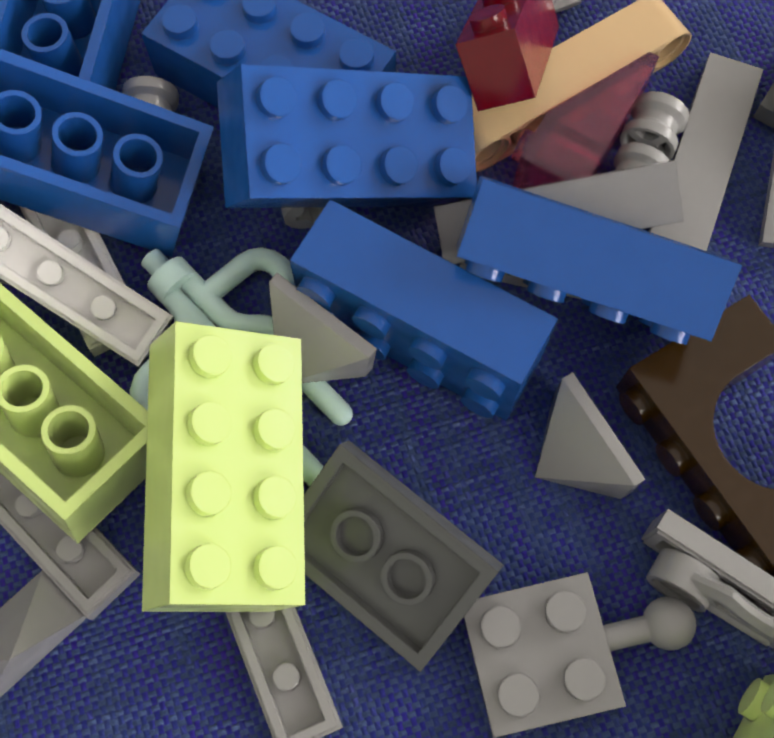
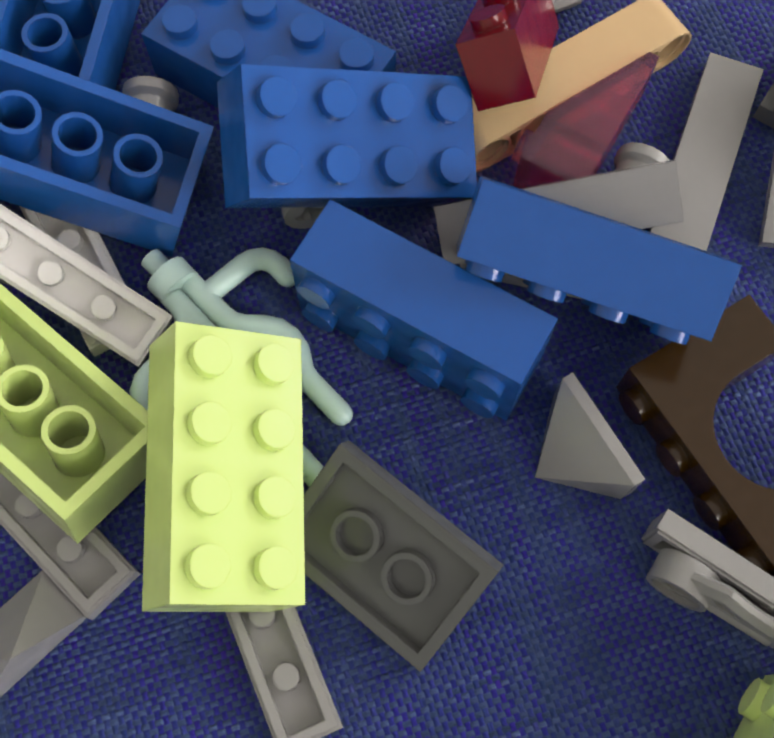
light grey slope [269,273,377,383] -> none
light grey plate [463,572,697,738] -> none
light grey wheel [620,91,690,160] -> none

